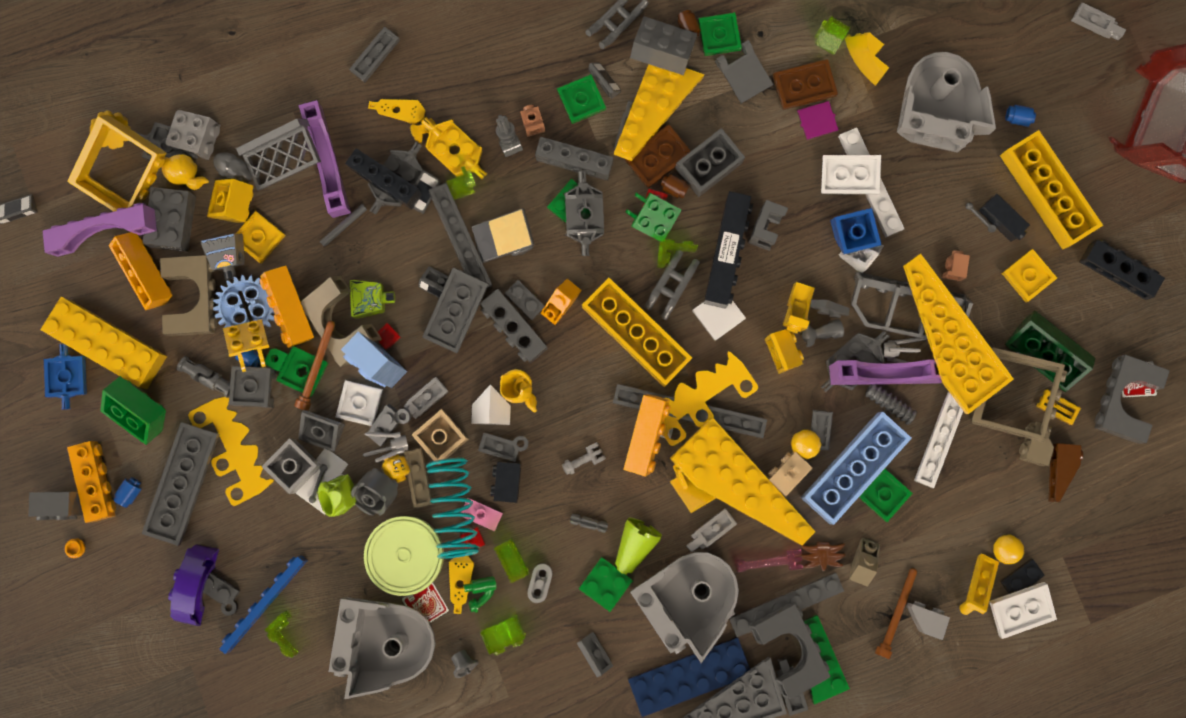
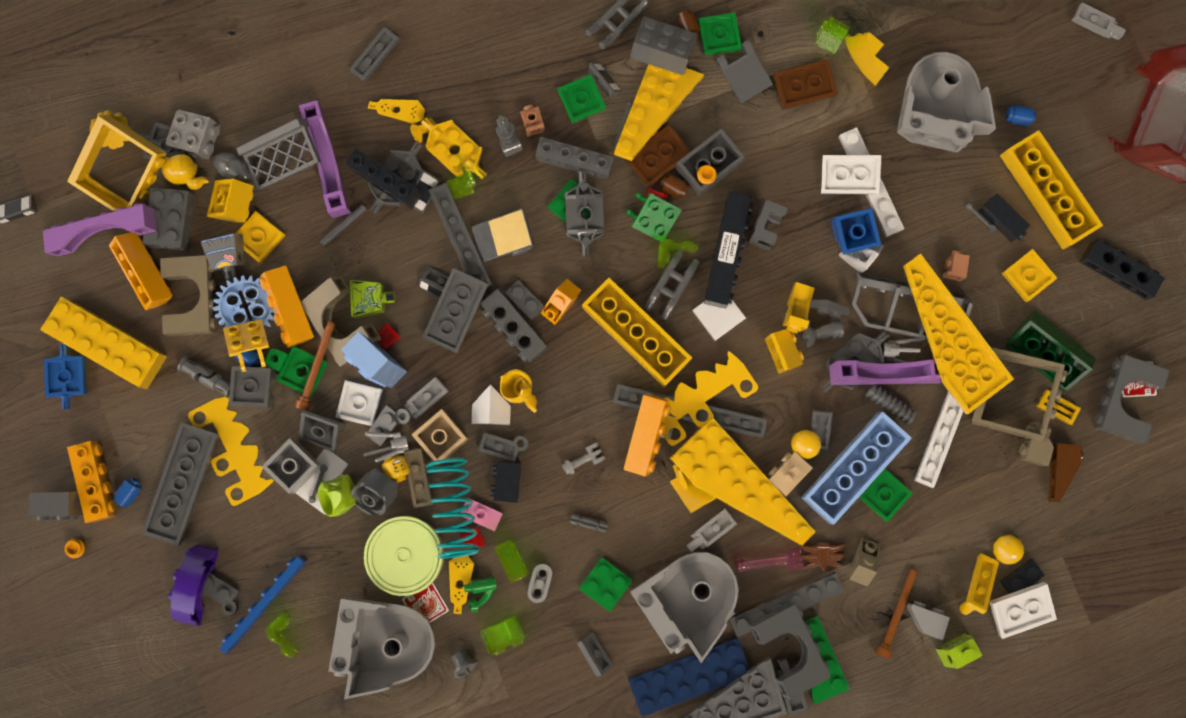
green brick [100,376,166,445] -> none
lime cone [615,517,662,574] -> none
magenta piece [797,101,838,140] -> none
none -> light orange plate [697,165,716,185]
none -> lime torso [935,632,982,669]

